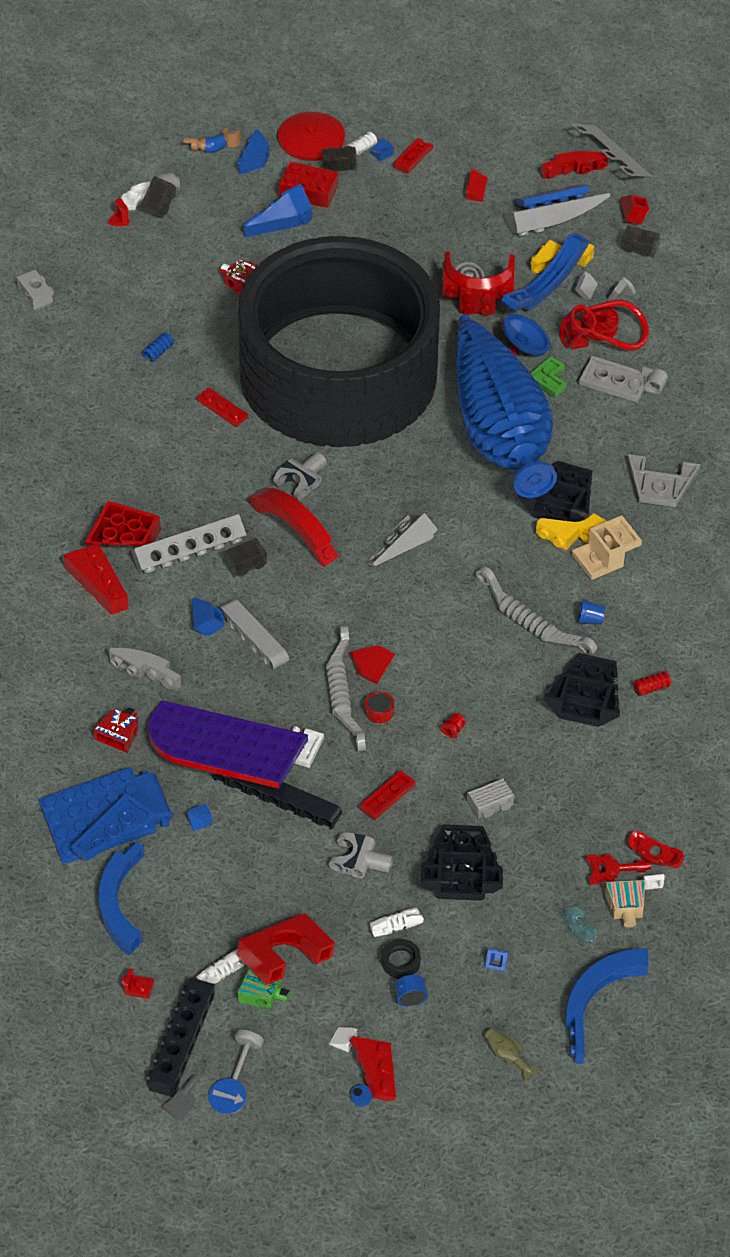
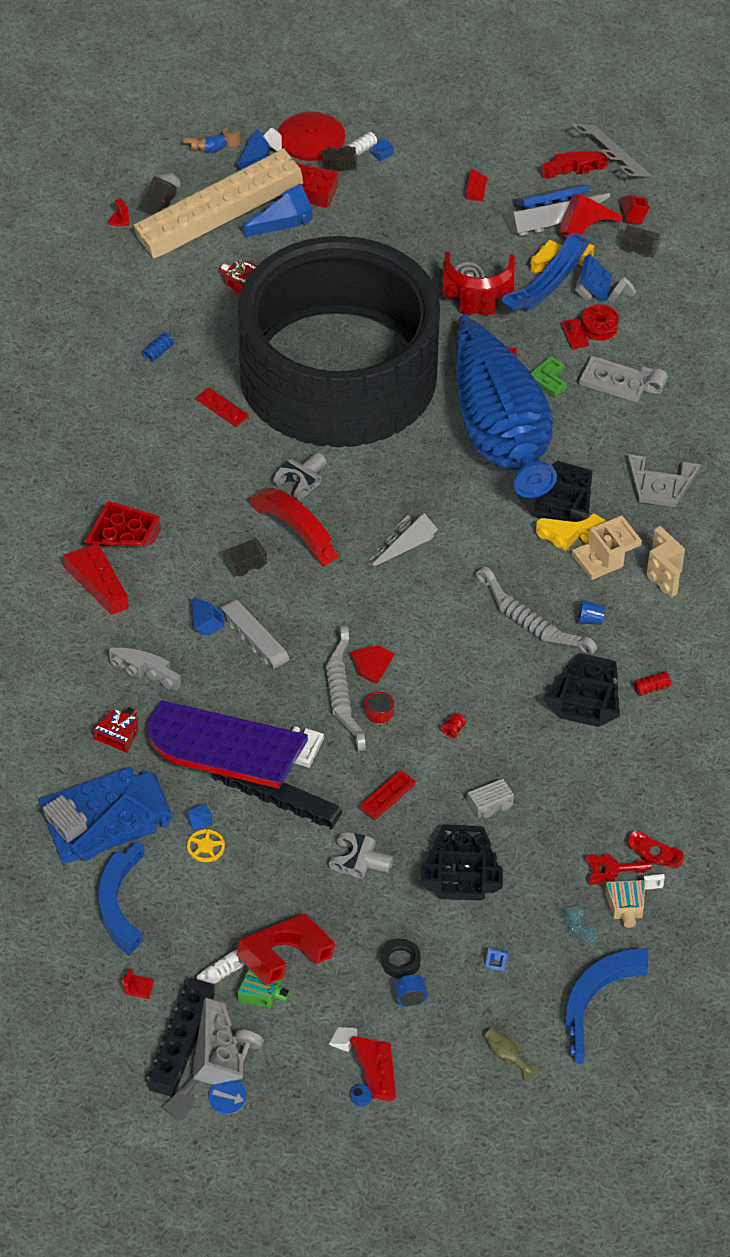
light grey brick [17,270,54,310] -> none
white tile [121,182,152,210] -> none
light grey brick [131,514,246,574] -> none
white hinge [370,907,424,937] -> none
red plate [394,138,433,174] -> none
blue dish [503,314,550,355] -> none
red animal [559,299,649,351] -> none
none -> light grey brick [43,795,88,843]
none -> tan piece [134,149,303,258]
none -> yellow wheel [187,829,225,862]
none -> light grey wedge [193,998,243,1085]
none -> white slope [263,128,282,152]
none -> red arch [558,194,623,239]
none -> blue plate [580,254,612,301]
none -> tan bracket [647,526,685,597]

